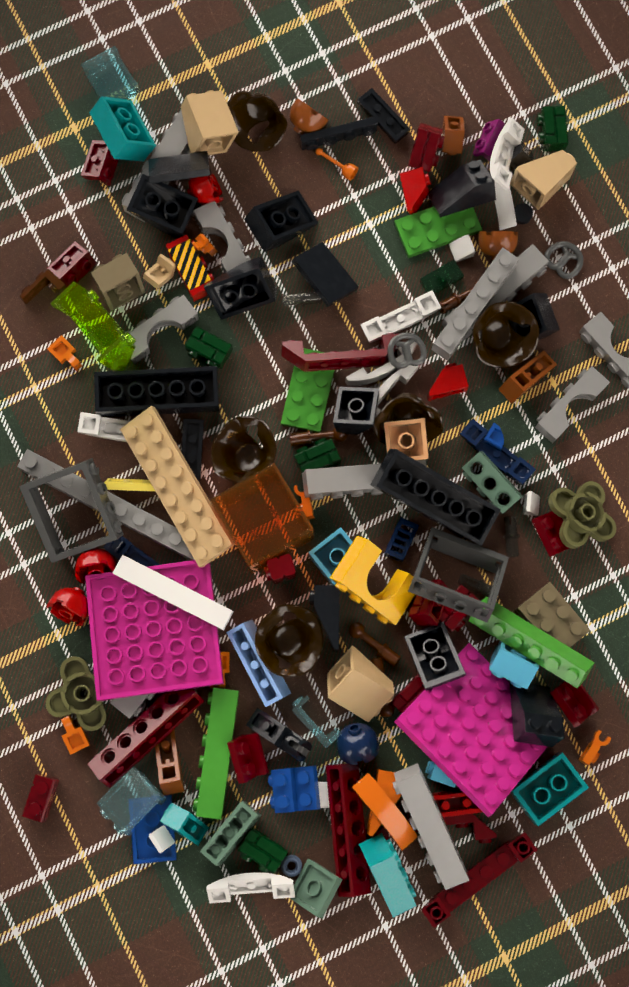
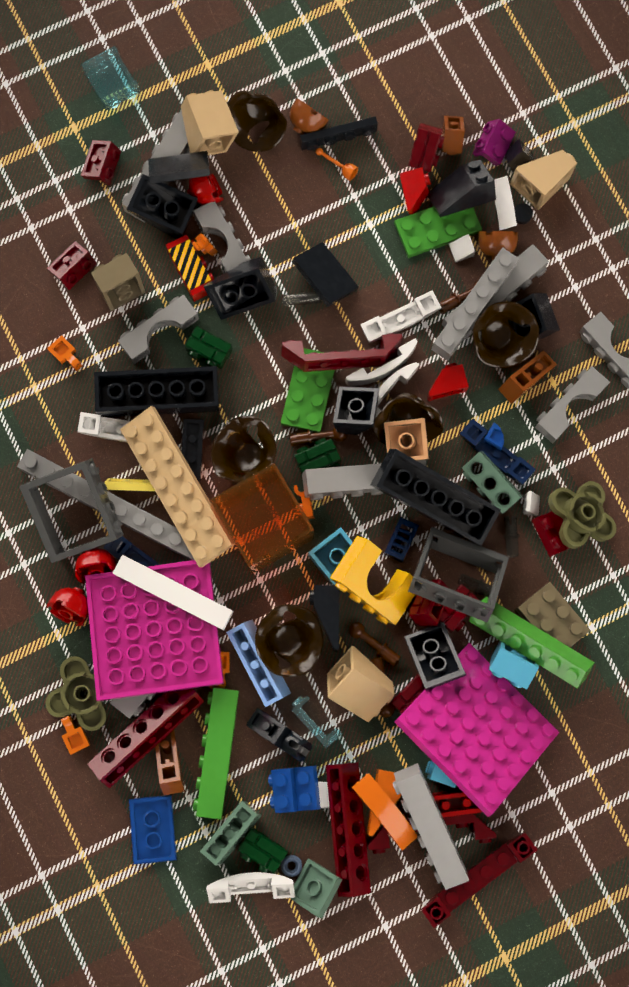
reddish brown bracket [20,269,68,304] -> none
dark red brick [22,774,59,823] -> none
clear neon green windscreen [50,281,136,371] -> none
teal brick [89,96,156,162] -> none
clear light blue panel [97,766,167,836] -> none
tan bracket [143,254,176,290] -> none
white slope [149,825,175,853] -> none
teal slope [160,802,209,846] -> none
dark red bracket [227,733,269,784] -> none
black slope [244,190,318,252] -> none
dark red brick [264,554,296,585] -> none
dark blue cylinder [337,723,379,765] -> none
black plate [357,88,411,144] -> none
teal brick [359,833,417,918] -> none
dark grey piece [387,332,427,369] -> none
clear green tile [420,259,464,294] -> none
white slope [490,118,525,190] -> none
black slope [510,683,564,747] -> none
teal brick [510,752,589,826] -> none
dark green brick [536,106,568,152] -> none
dark grey piece [544,241,583,279] -> none
dark red bracket [550,681,599,728] -> none
orange plate [578,730,611,765] -> none

